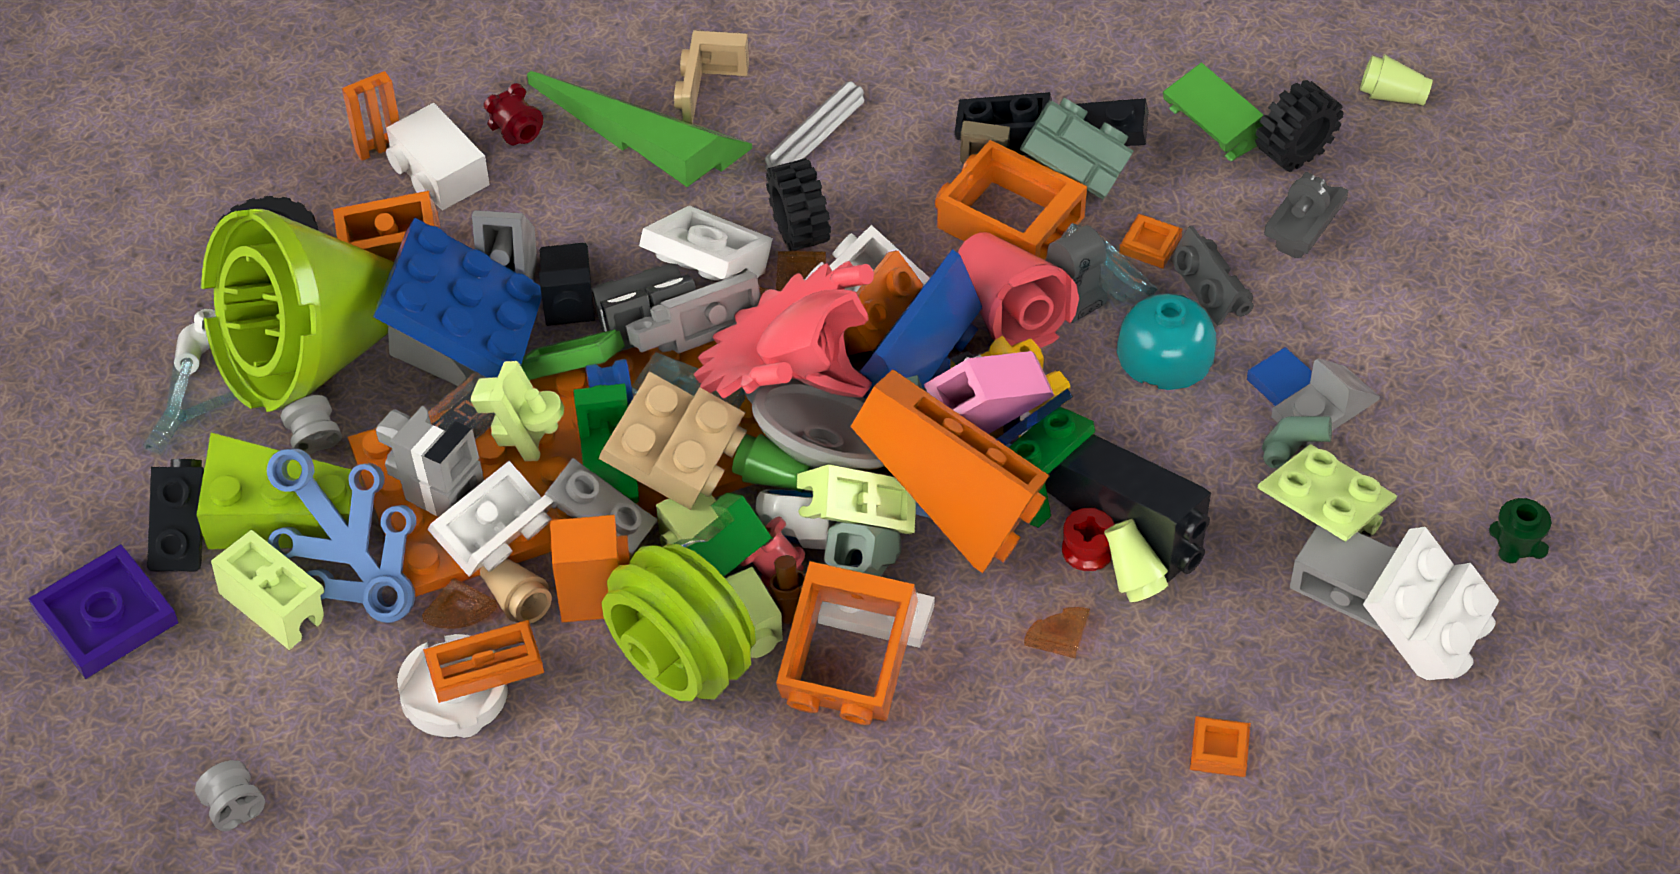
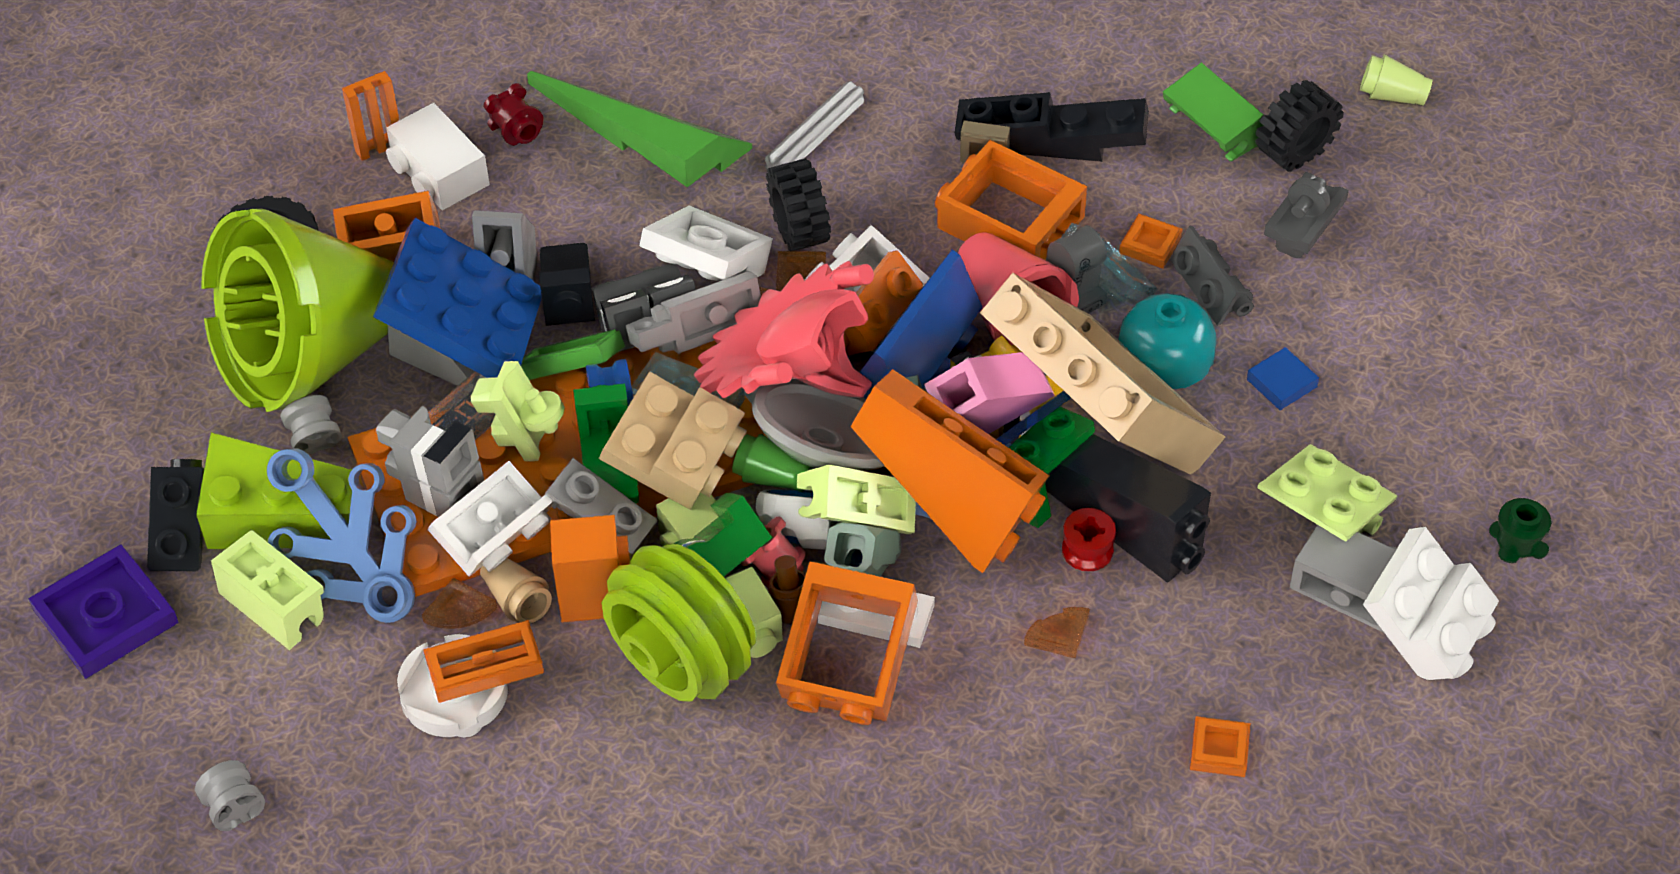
clear light blue plant [143,358,236,455] -> none
white arm [174,309,216,374] -> none
tan bracket [674,30,749,124] -> none
sand green brick [1020,98,1133,200] -> none
yellowish green cone [1104,519,1168,602] -> none
sand green arm [1262,416,1332,469] -> none
light grey slope [1271,358,1380,448] -> none
none -> tan piece [980,273,1226,475]

